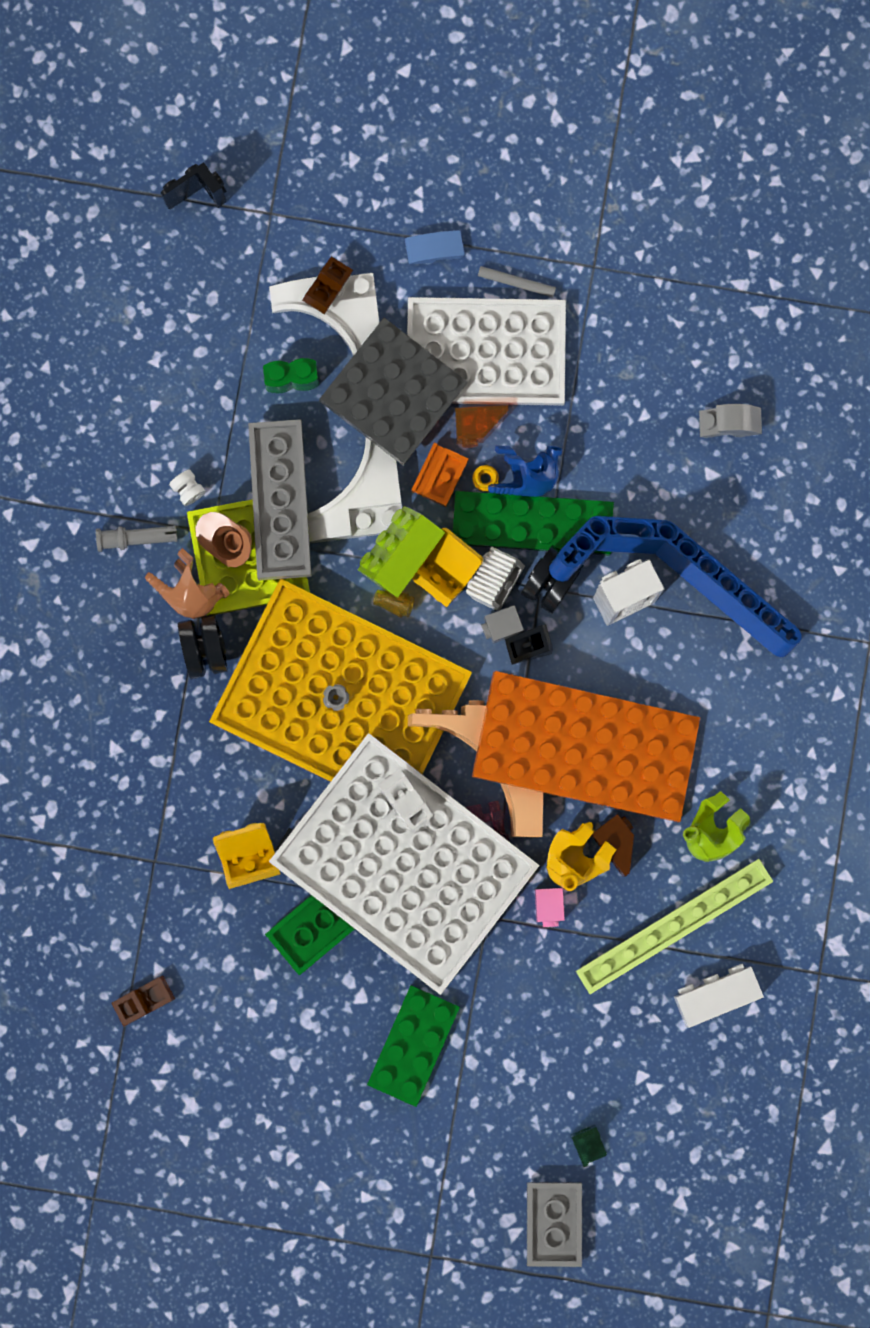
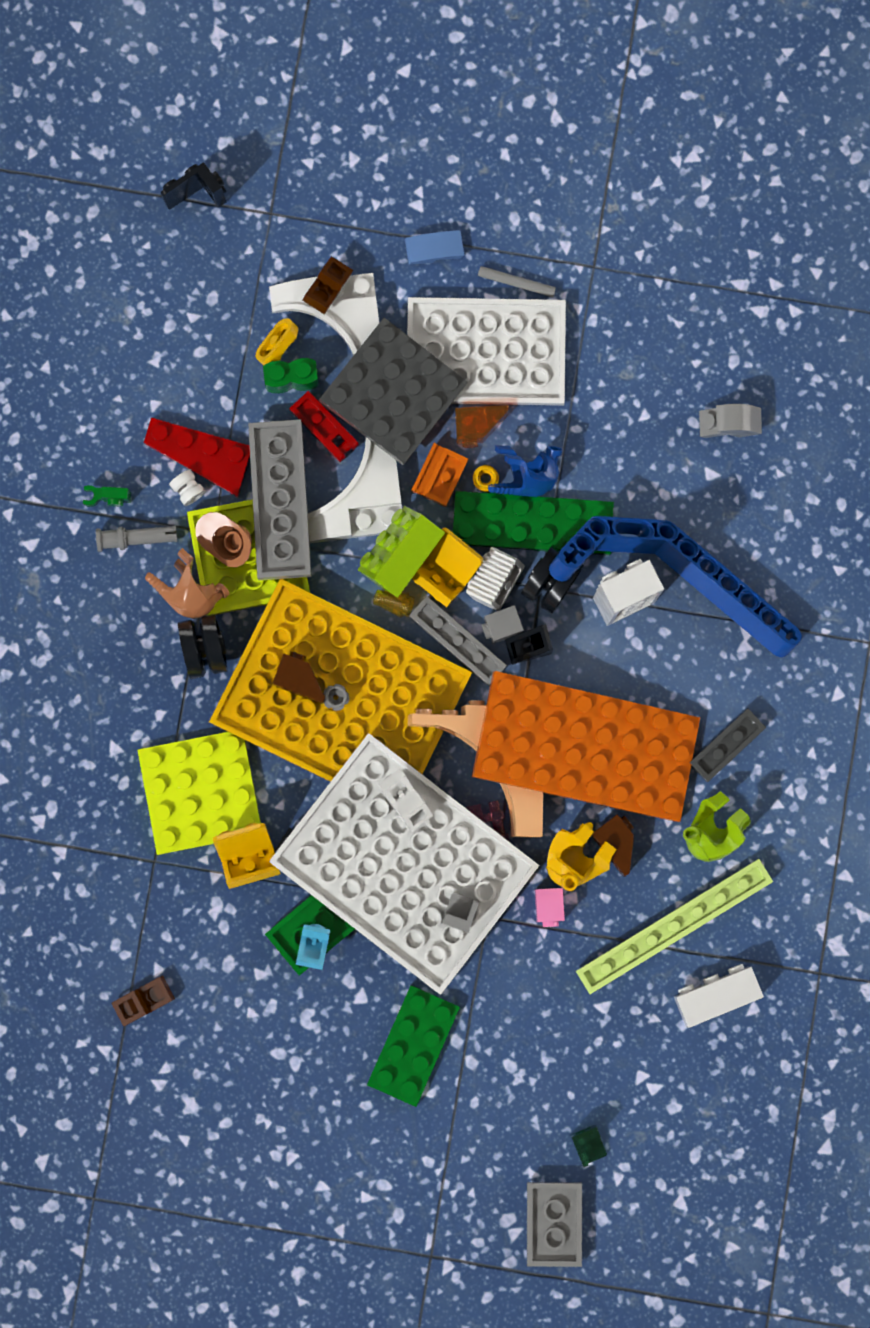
none -> green plate [83,485,131,507]
none -> neon yellow plate [137,732,261,855]
none -> red wing [144,418,250,498]
none -> yellow plate [255,318,298,366]
none -> reddish brown slope [272,651,325,704]
none -> red plate [289,391,359,463]
none -> medium azure bracket [296,924,330,970]
none -> light grey plate [409,596,507,686]
none -> light grey panel [442,893,479,933]
none -> dark grey plate [690,708,766,782]

